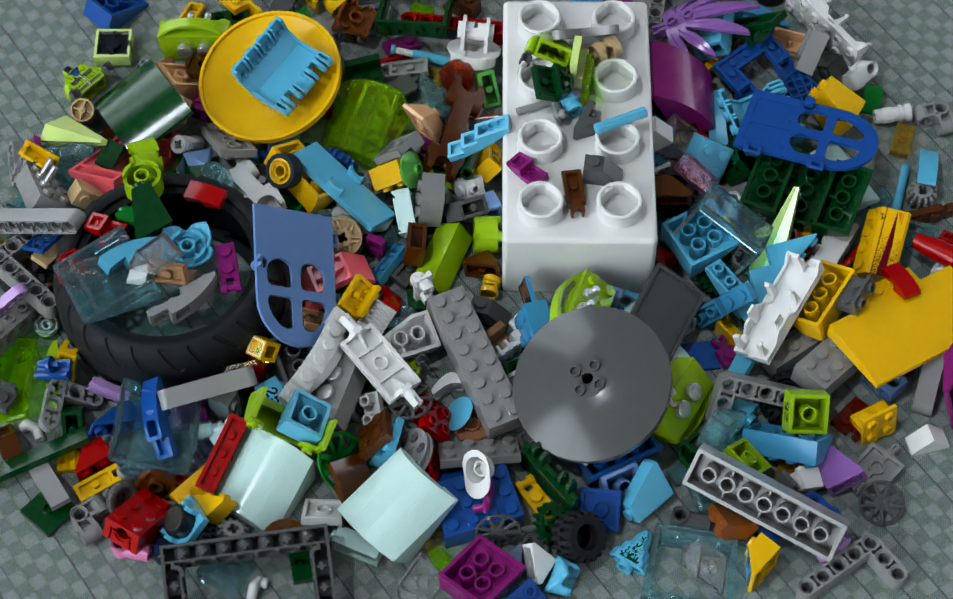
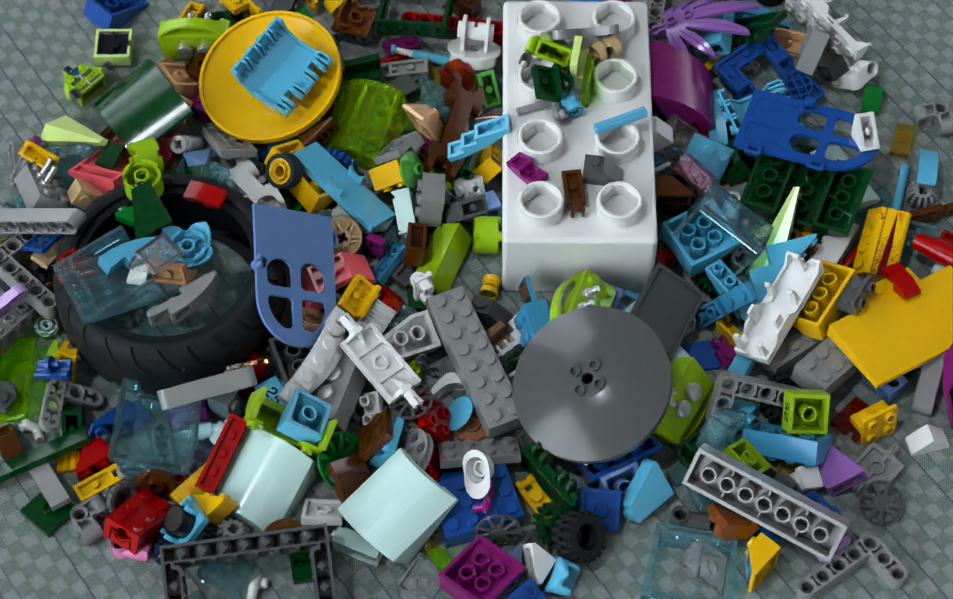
tan wheel [70,98,97,125] -> none
red slope [83,212,130,244] -> none
lavender tile [87,376,131,403] -> none
blue slope [141,376,178,461] -> none
magenta plate [215,242,242,295] -> none
yellow brick [245,335,281,363] -> none
clear neon green piece [410,1,435,14] -> none
reddish brown slope [462,250,502,278] -> none
dark grey slope [573,100,601,140] -> none
medium azure rock [609,529,652,575] -> none
yellow slope [808,75,866,136] -> none
white axle [873,103,912,124] -> none
none -> reddish brown slope [300,117,340,147]
none -> white slope [851,111,880,152]

